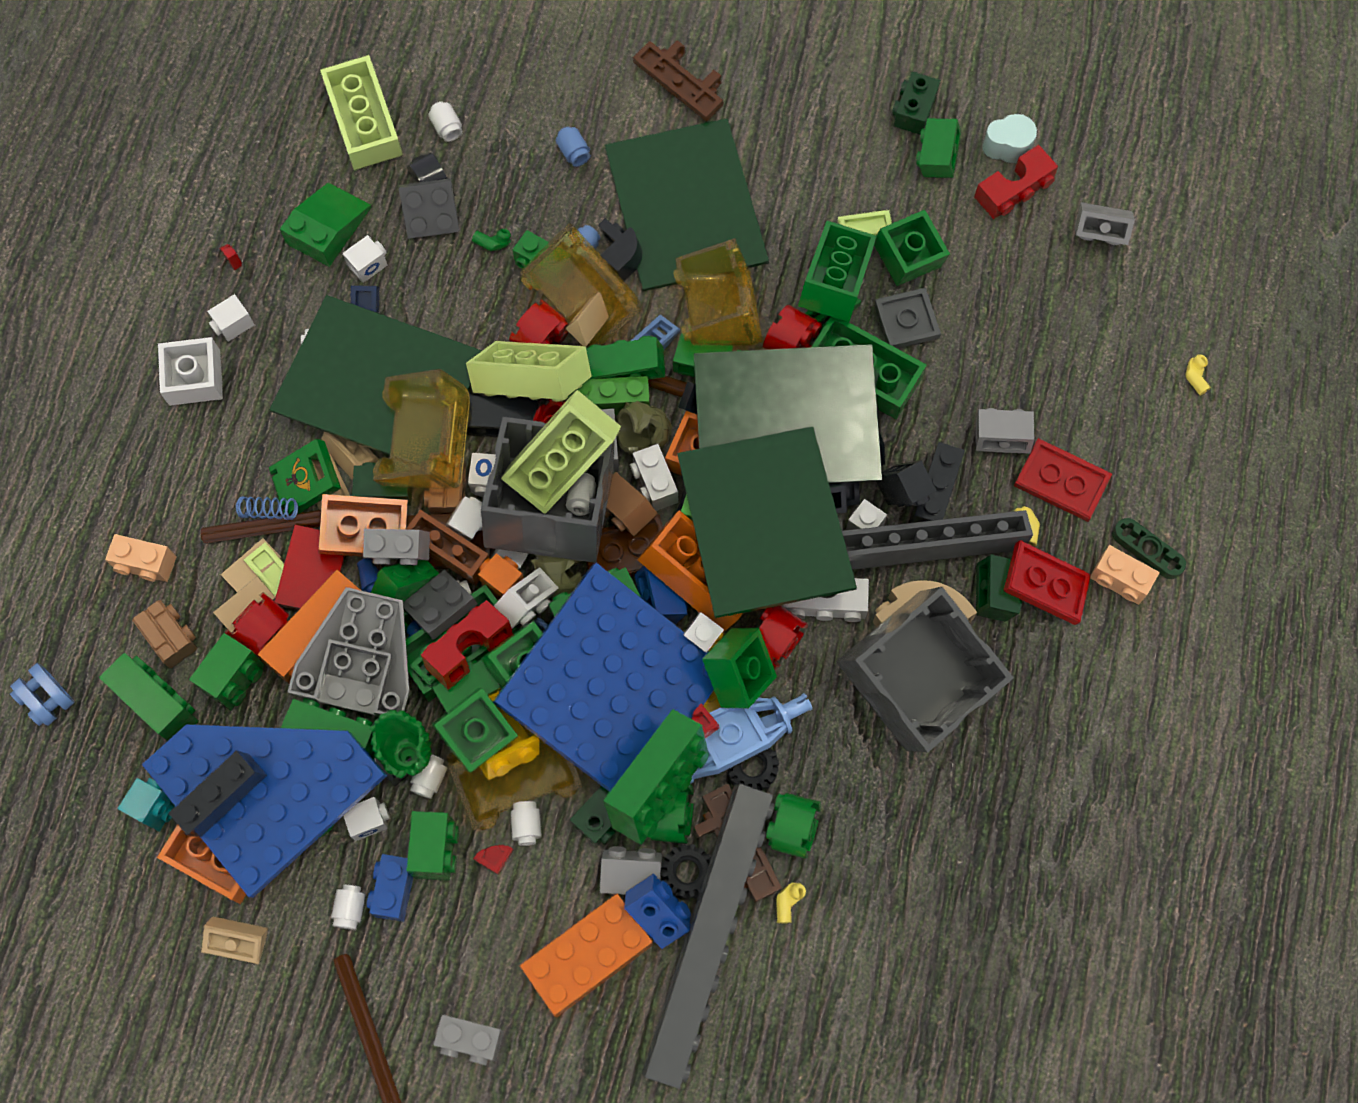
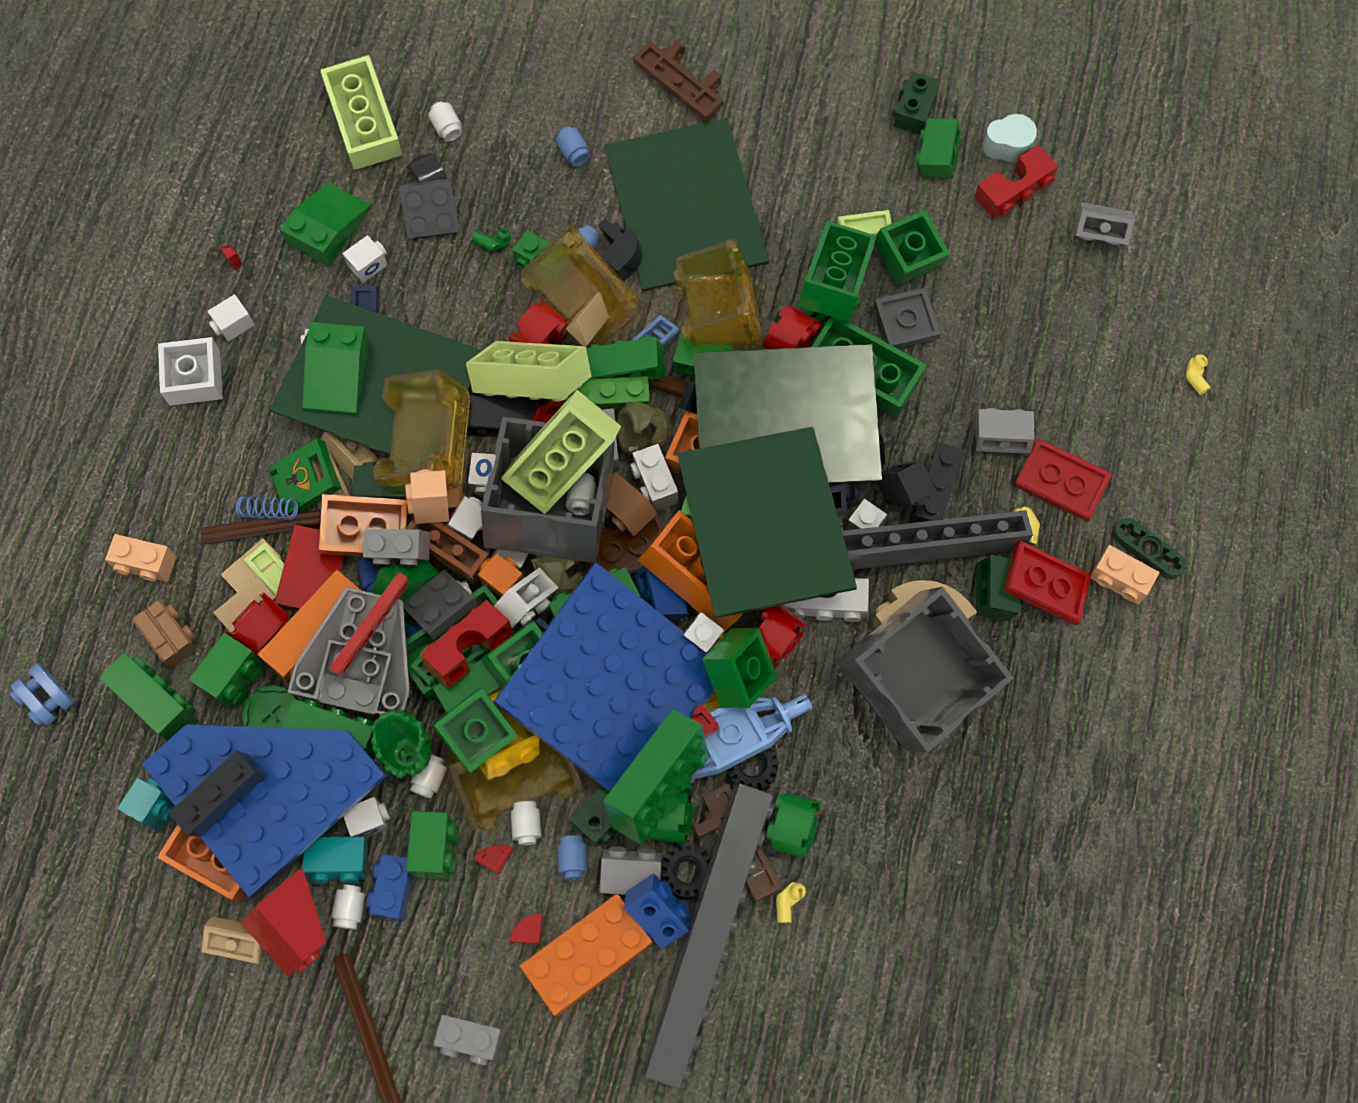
none -> red slope [241,869,326,977]
none -> green tile [242,685,296,728]
none -> green slope [302,322,370,415]
none -> teal brick [302,837,368,884]
none -> red tile [329,572,409,677]
none -> light nougat brick [405,469,449,524]
none -> red tile [509,914,543,945]
none -> medium blue brick [557,835,588,881]

